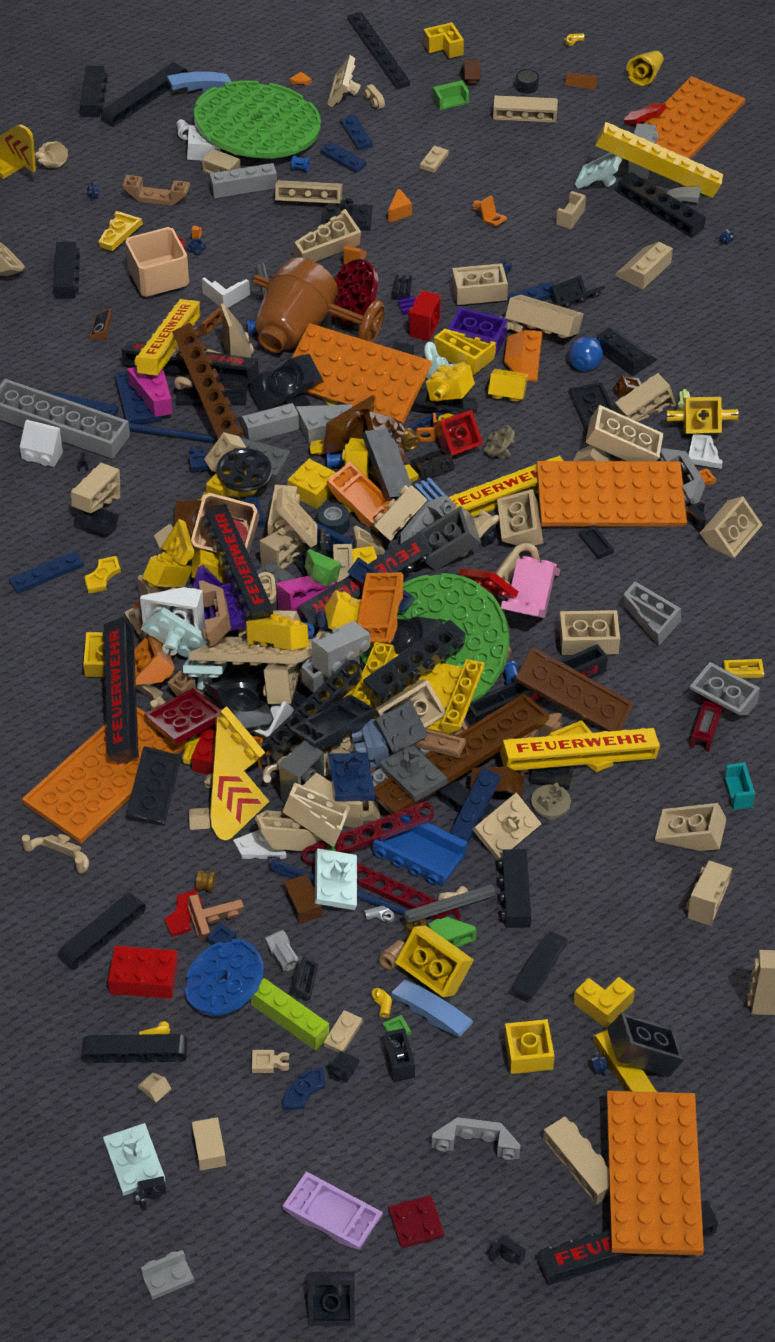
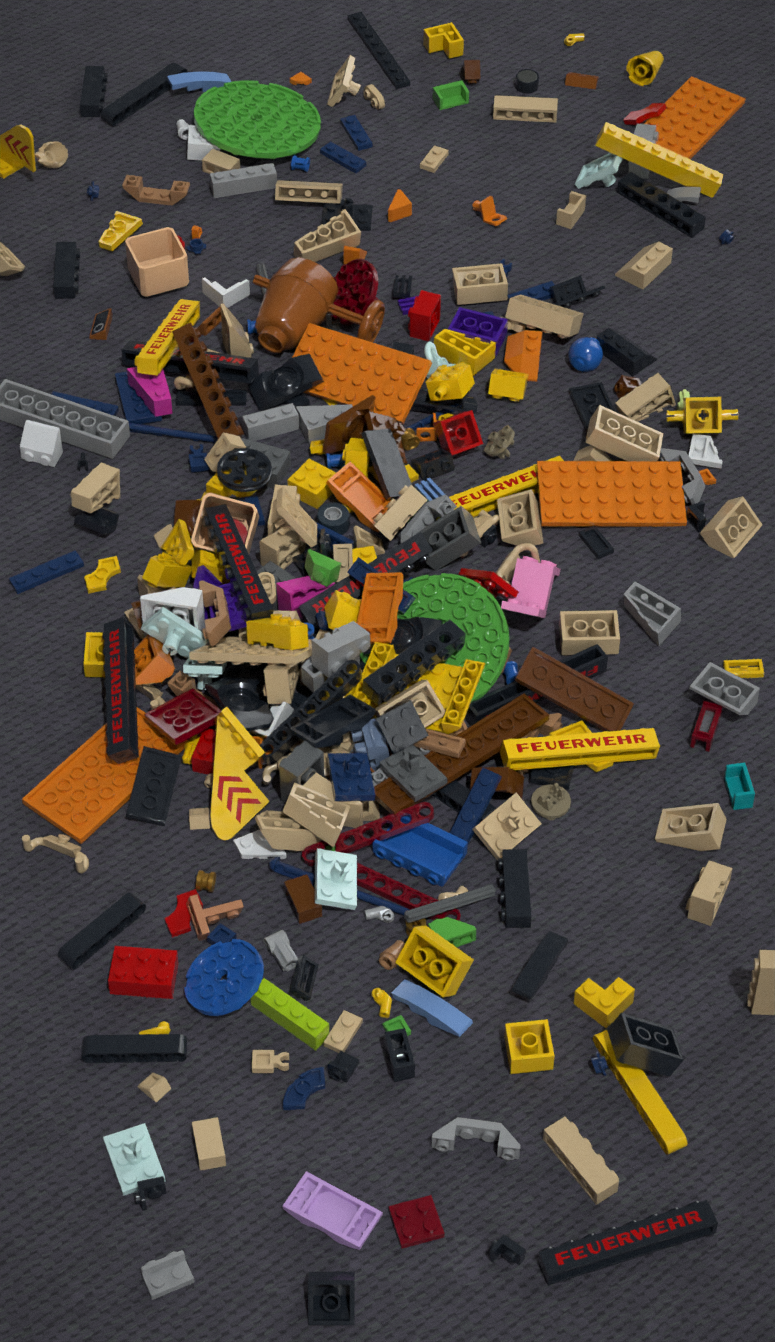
orange plate [607,1091,704,1255] -> none

